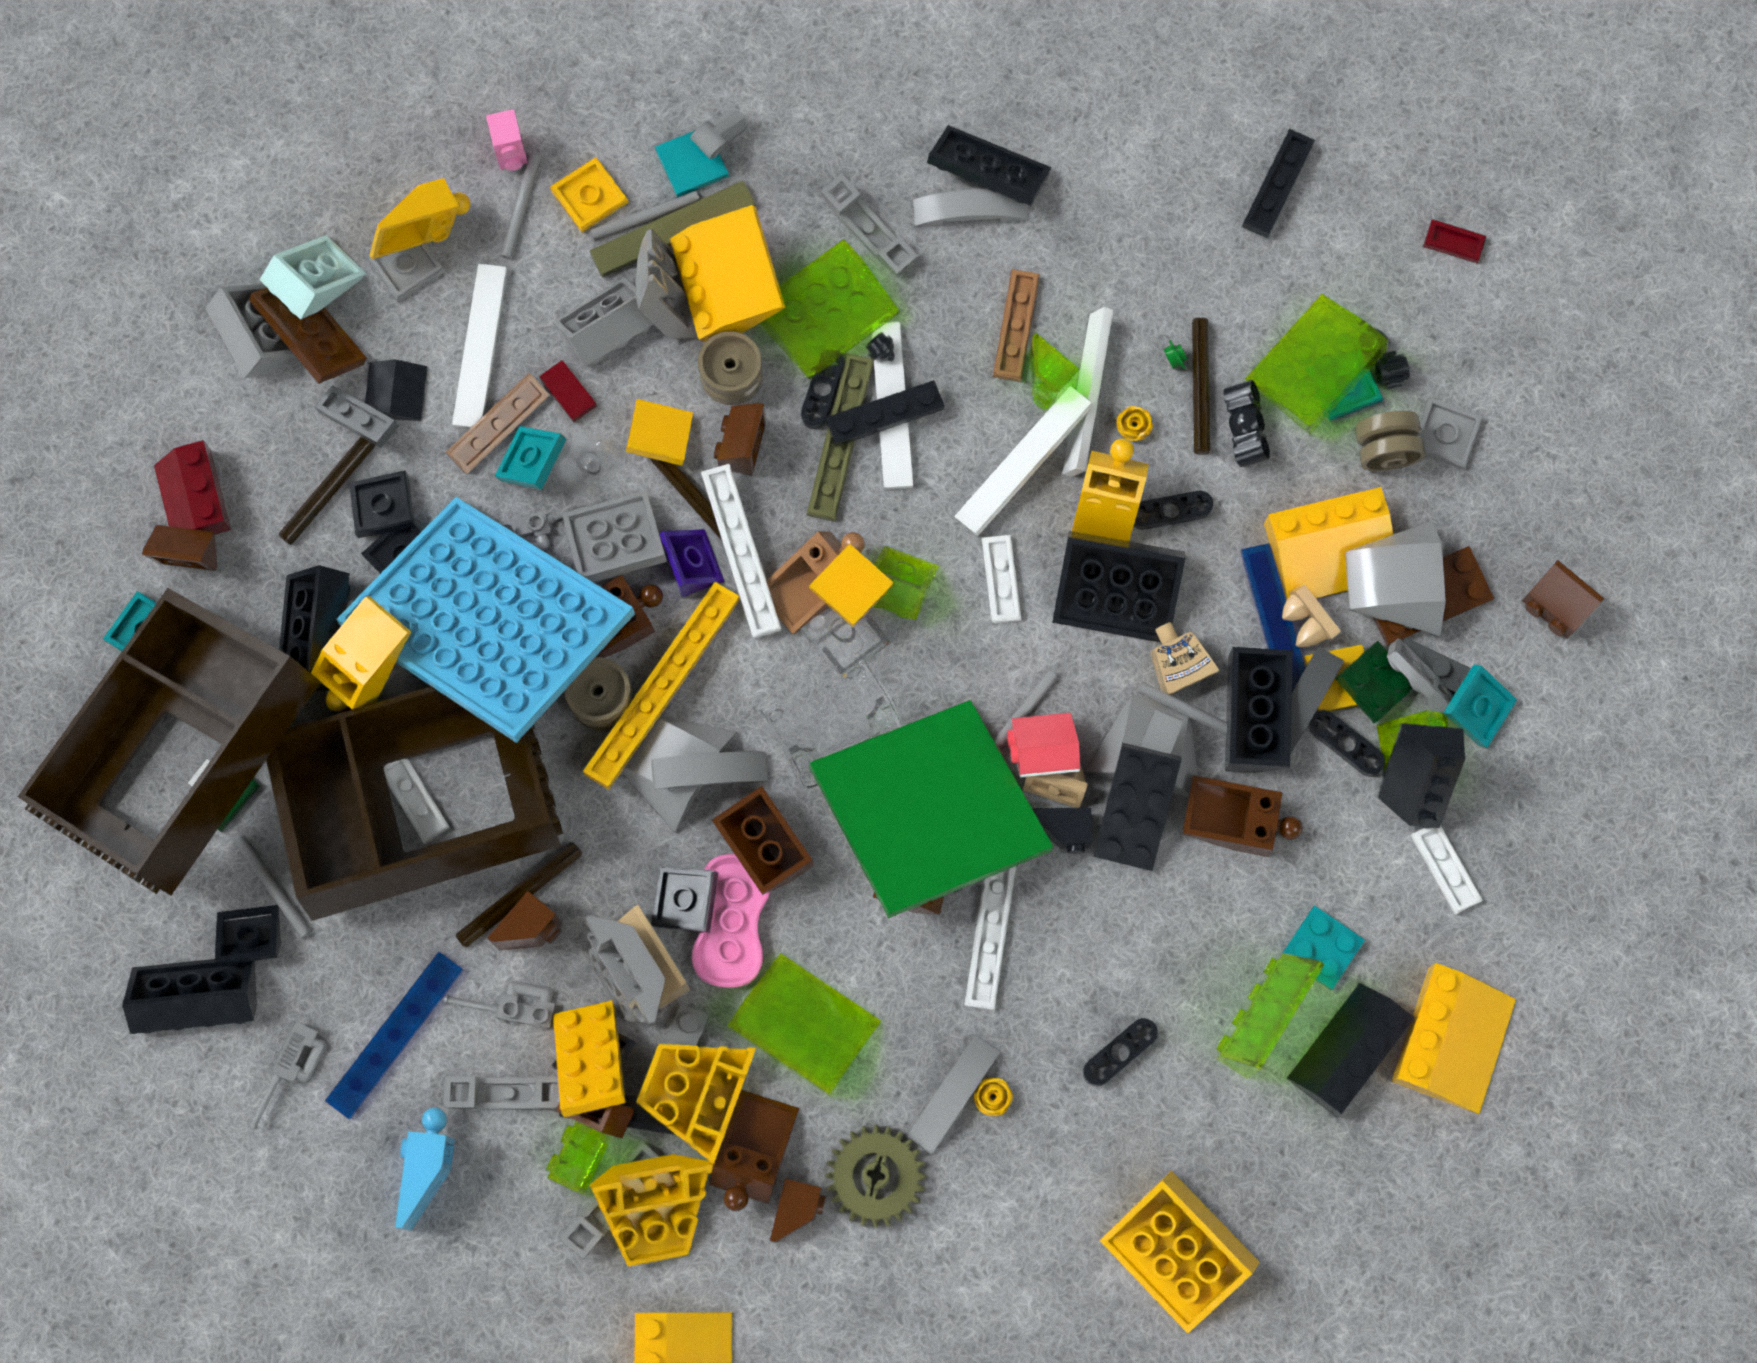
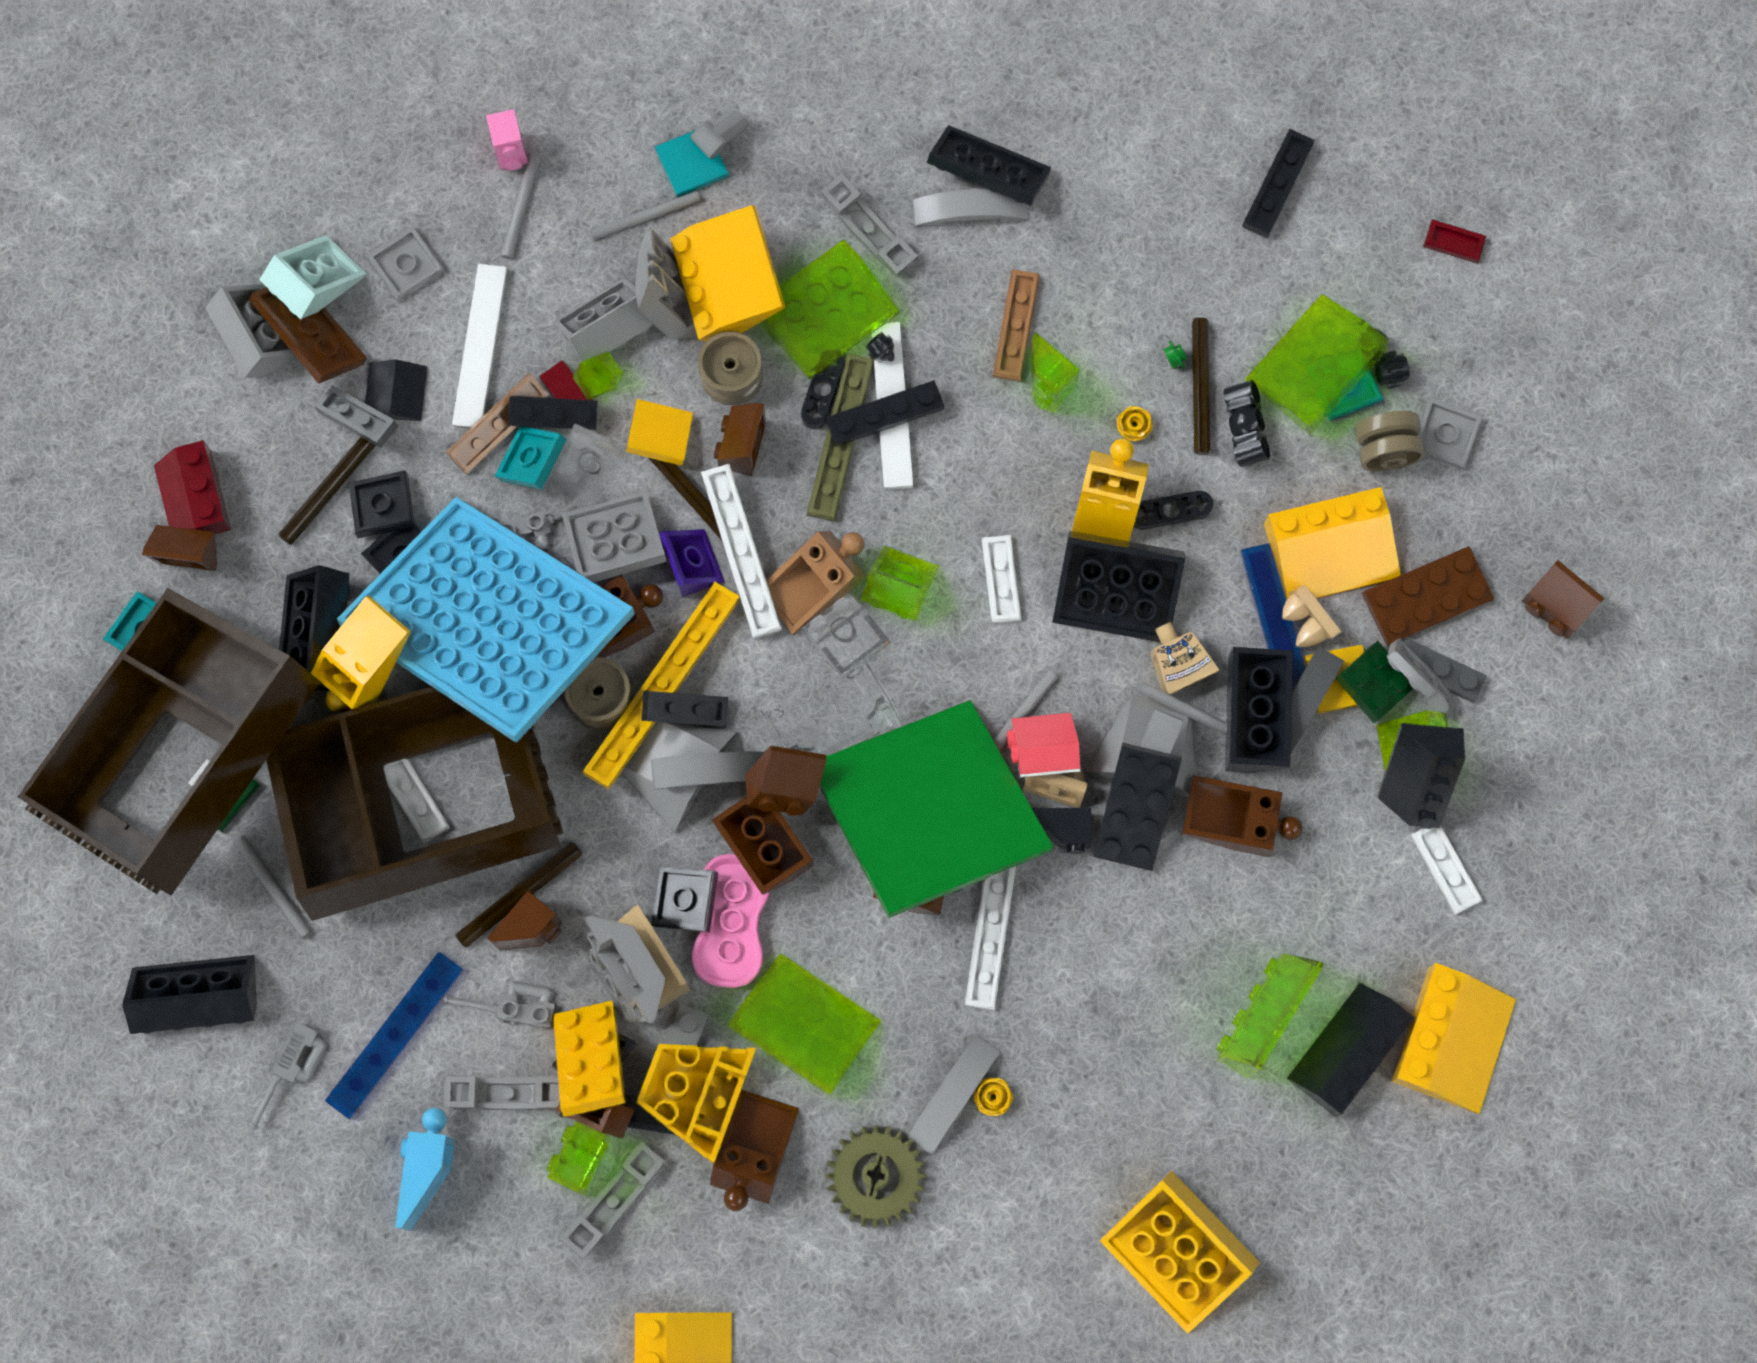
black slope [214,905,281,966] -> none
yellow slope [369,178,471,260] -> none
yellow tile [549,157,629,232] -> none
olive tile [589,181,756,278] -> none
yellow wedge [590,1154,713,1267] -> none
reddish brown slope [769,1179,826,1243] -> none
yellow tile [809,544,894,627] -> none
white tile [954,386,1093,537] -> none
white tile [1062,307,1113,477] -> none
black beam [1083,1018,1158,1087] -> none
teal plate [1280,905,1365,990] -> none
black beam [1309,710,1385,777] -> none
light grey wedge [1345,521,1446,637] -> none
teal plate [1443,664,1517,748] -> none
none -> black plate [509,396,598,430]
none -> clear neon green panel [573,351,624,400]
none -> black plate [641,691,728,727]
none -> reddish brown slope [745,745,826,816]

